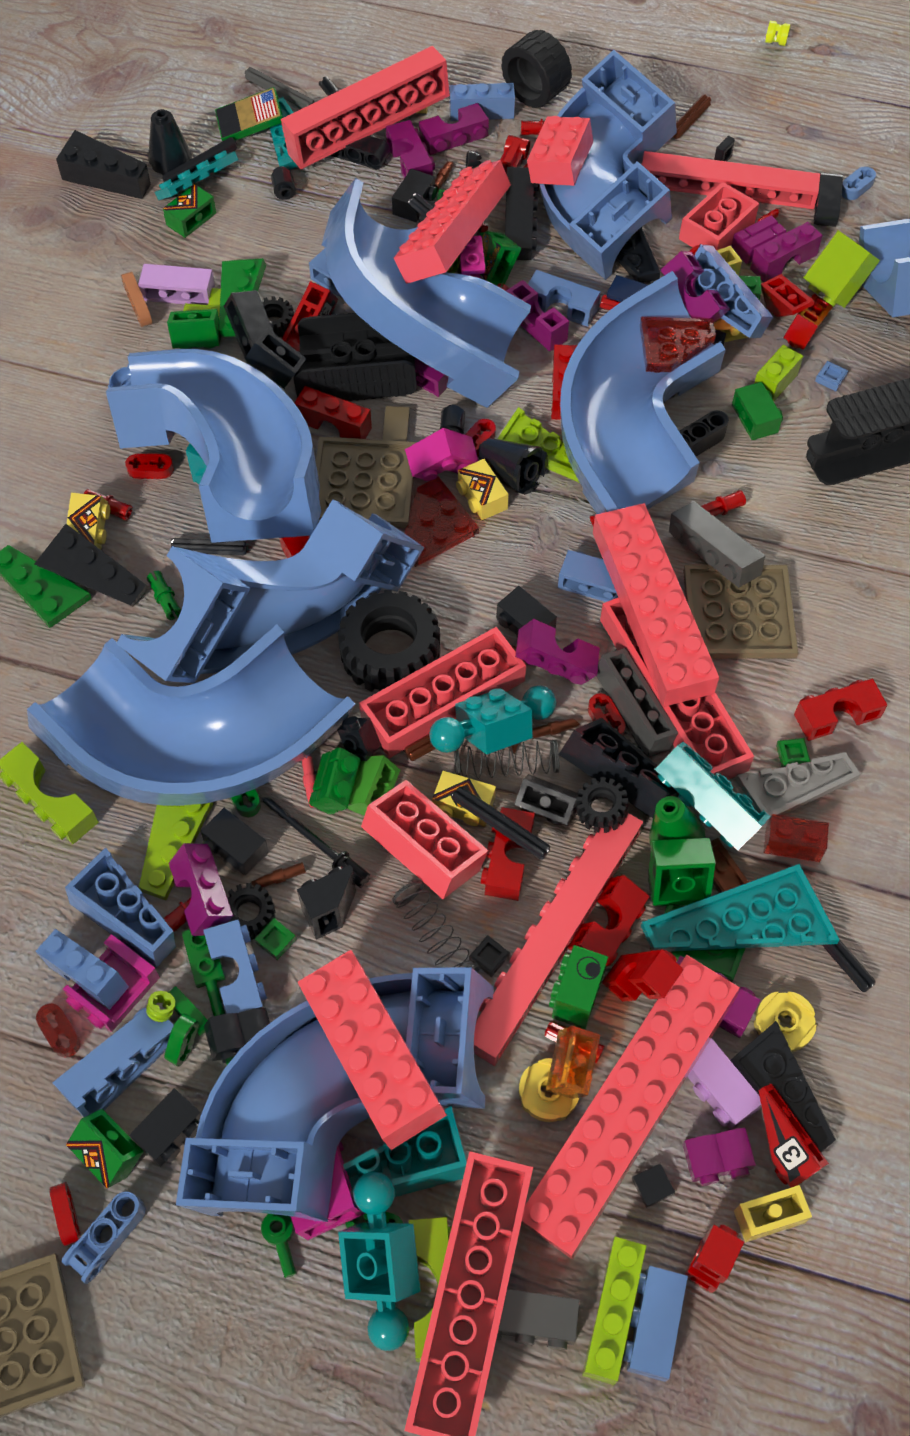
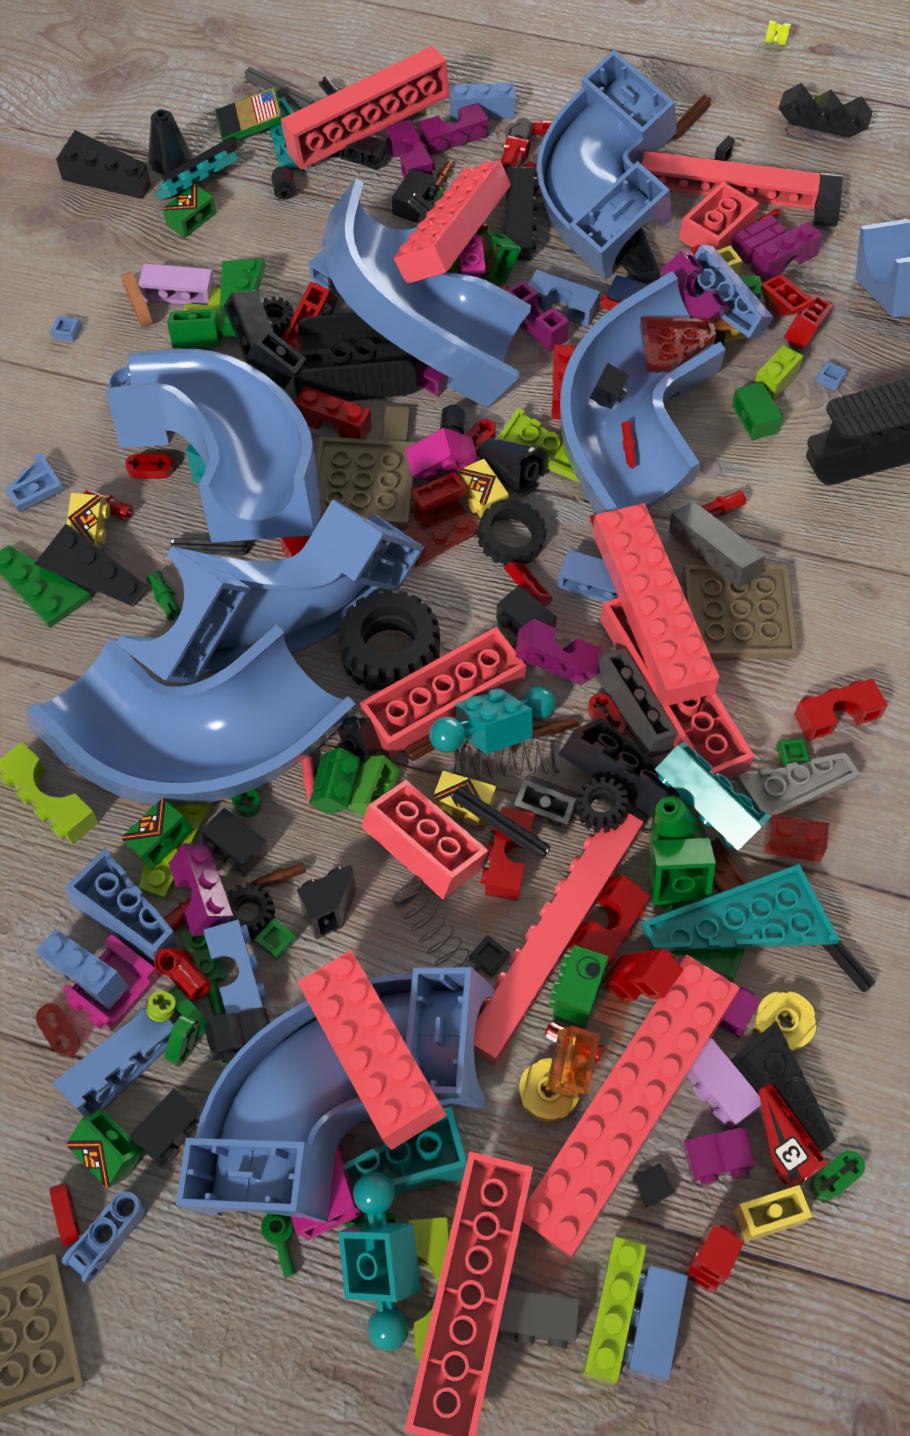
black piece [262,797,371,888] -> none
black hinge [466,150,482,169] -> none
black tyre [501,30,572,108] -> none
coral brick [527,116,593,186] -> none
black beam [679,410,729,457] -> none
lime brick [803,230,880,308] -> none
medium blue beam [841,167,876,200] -> none
none -> medium blue wing [6,452,64,512]
none -> medium blue tile [50,316,82,343]
none -> green brick [121,798,193,870]
none -> red piece [154,948,211,1002]
none -> red plate [410,472,467,514]
none -> black tyre [477,499,547,566]
none -> red plate [504,562,553,605]
none -> dark grey tile [505,118,533,140]
none -> black brick [589,363,630,409]
none -> red piece [621,421,636,469]
none -> black brick [778,82,873,138]
none -> green beam [810,1151,865,1201]

